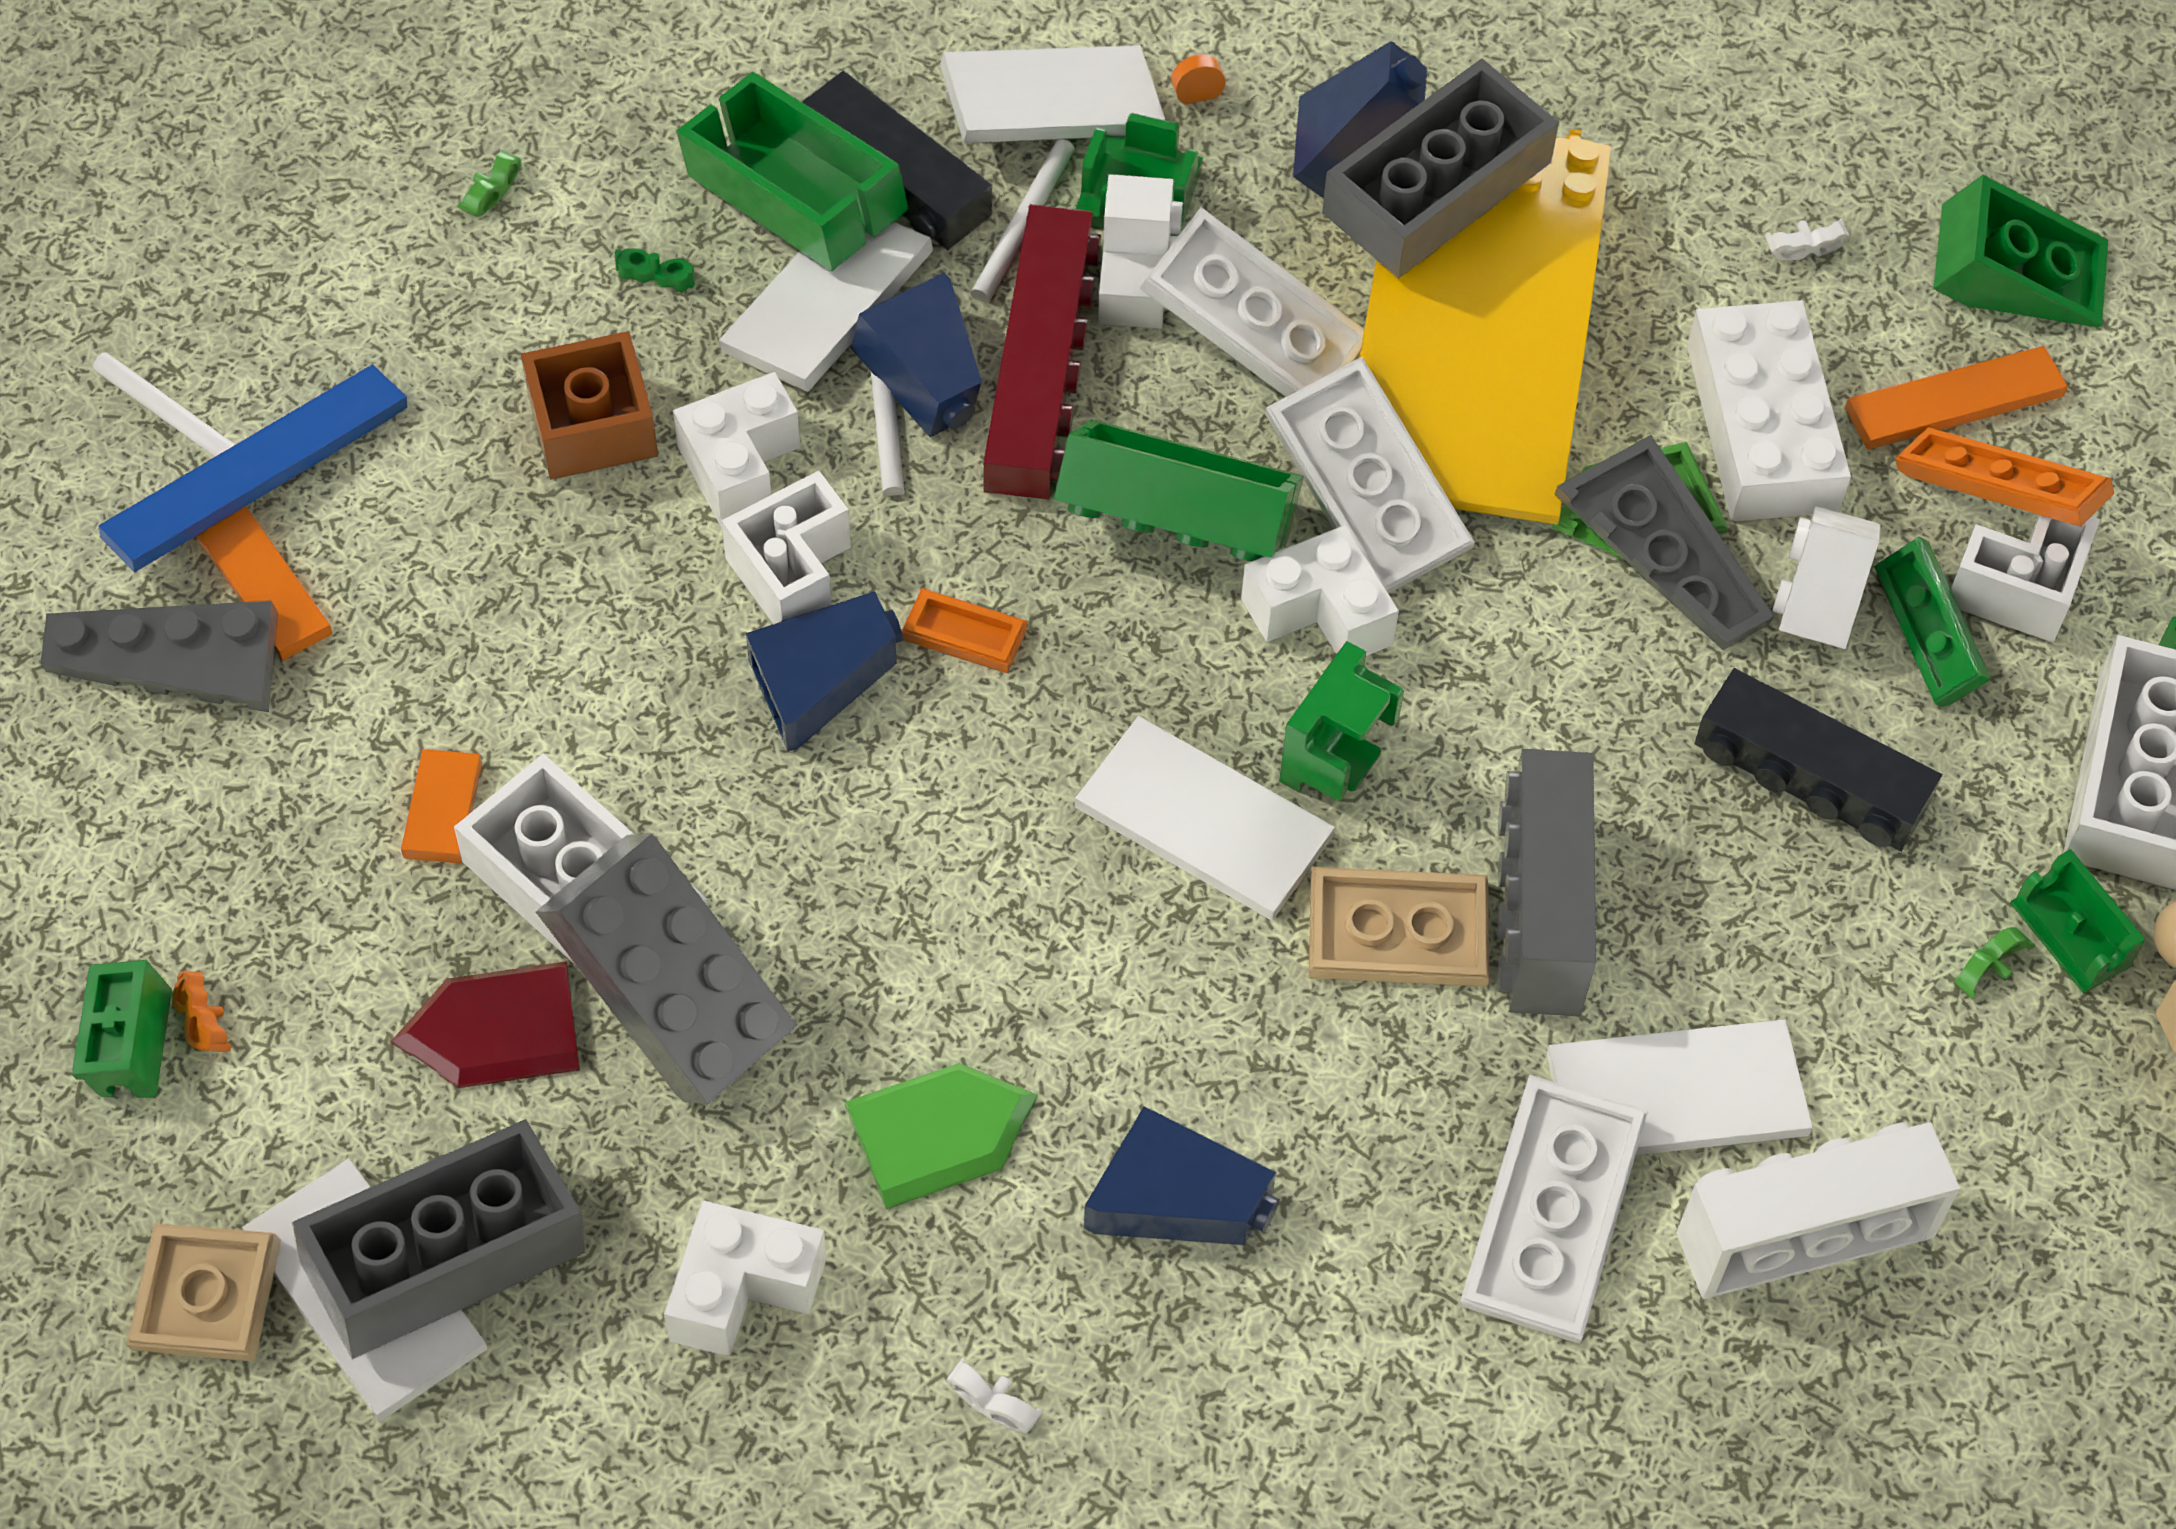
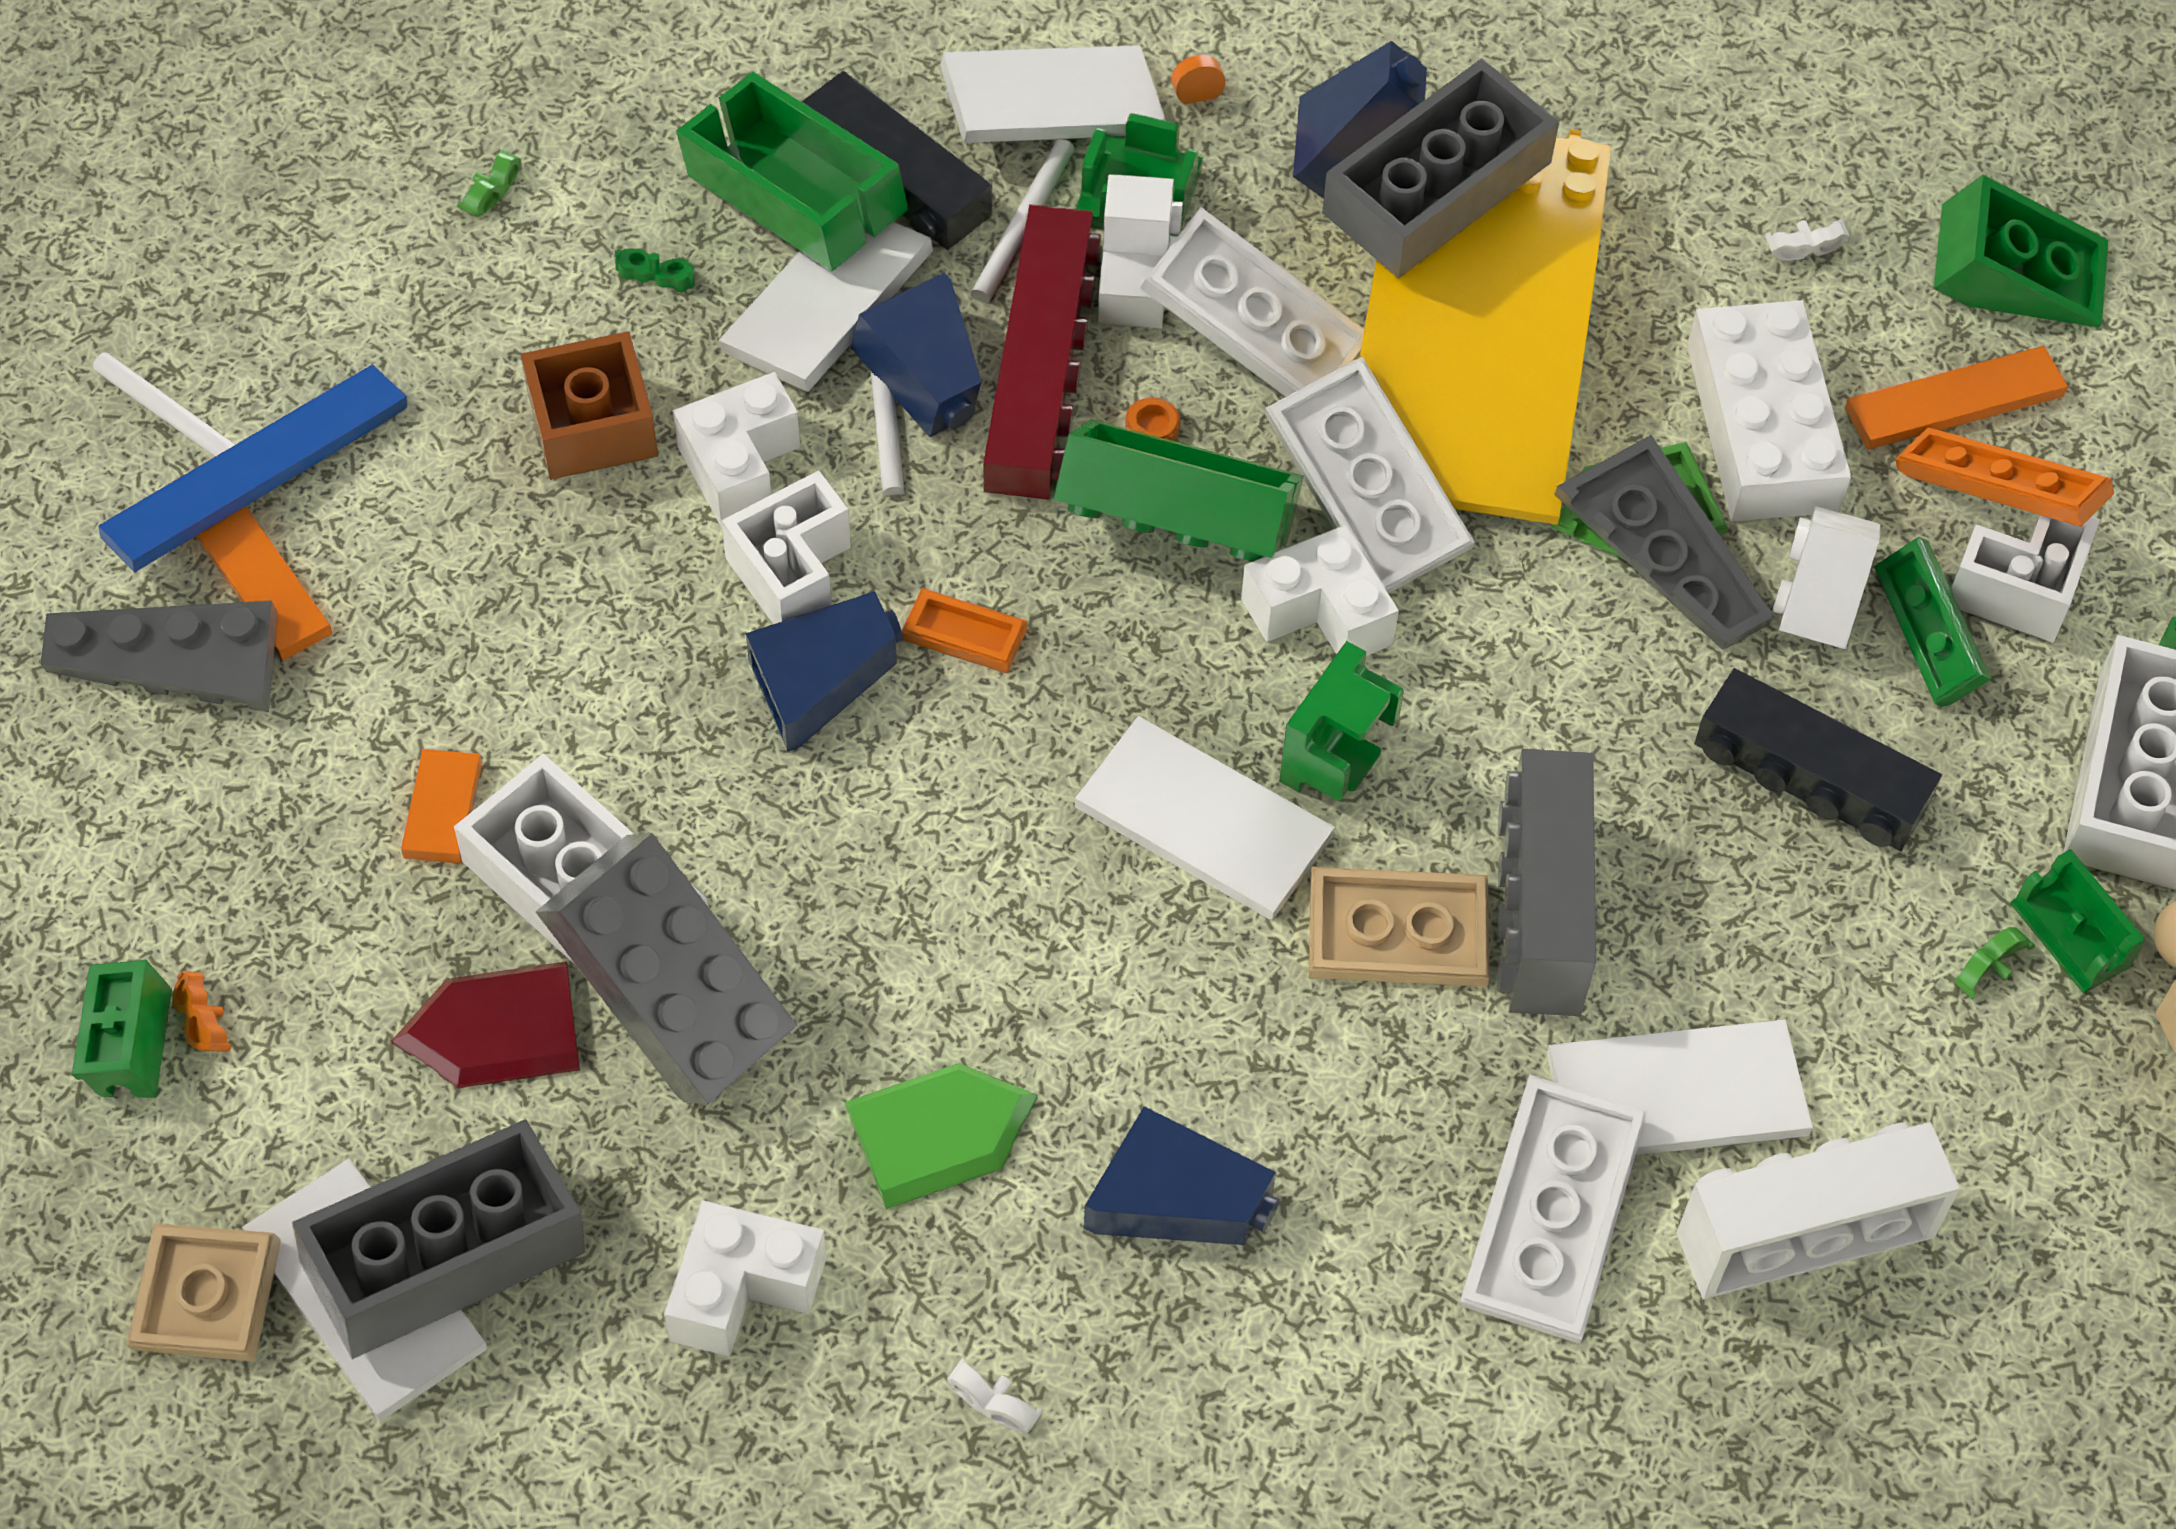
none -> orange tile [1125,397,1180,441]

